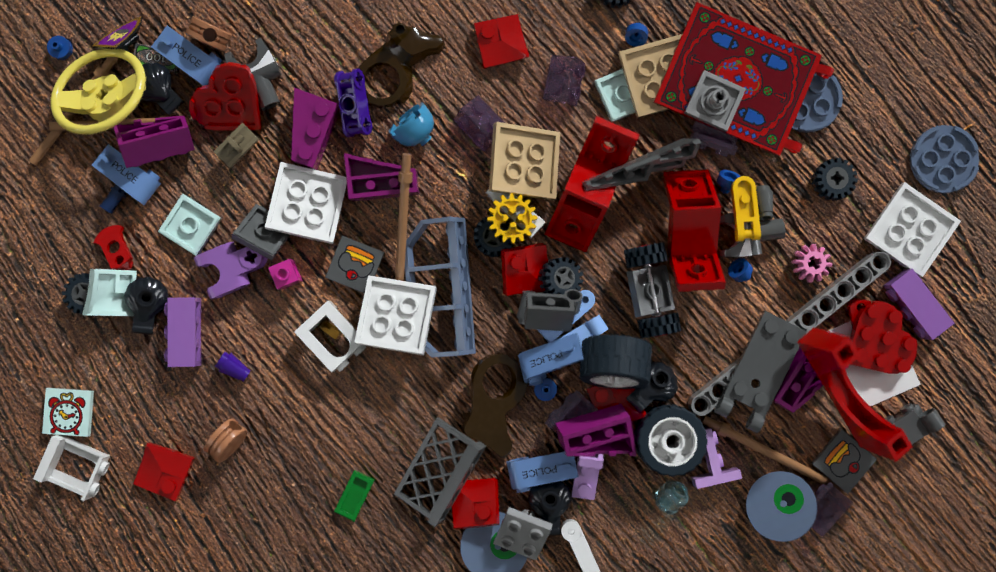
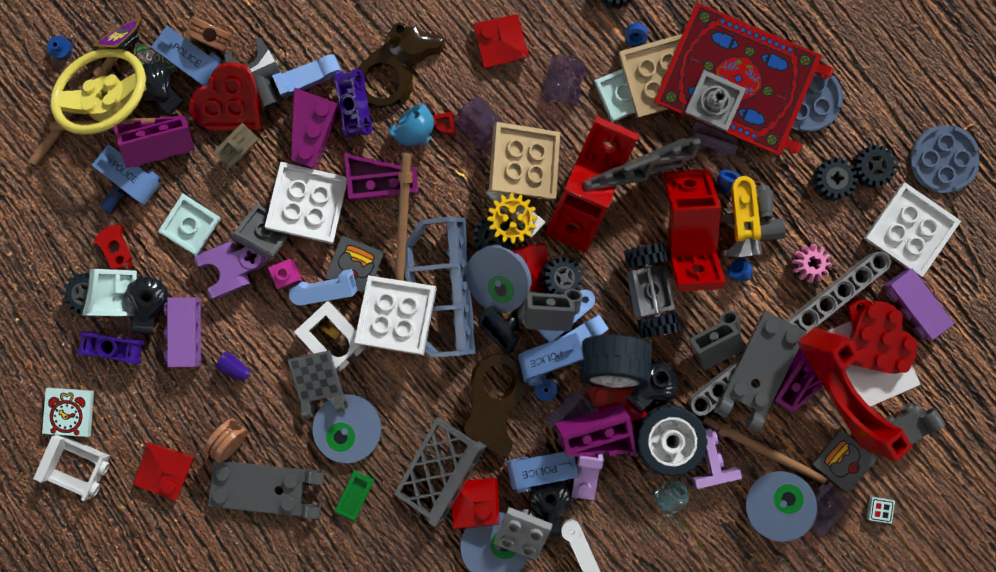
none -> dark purple piece [75,331,145,364]
none -> dark grey hinge [208,460,325,519]
none -> light blue leg [272,54,341,99]
none -> dark grey flag [288,350,349,419]
none -> light blue leg [289,269,358,305]
none -> sand blue tile [312,394,381,463]
none -> red tile [432,111,457,135]
none -> sand blue tile [466,245,531,313]
none -> black tile [478,306,520,355]
none -> dark grey hinge [689,311,745,370]
none -> black wheel [852,145,898,188]
none -> light aqua tile [867,496,895,524]

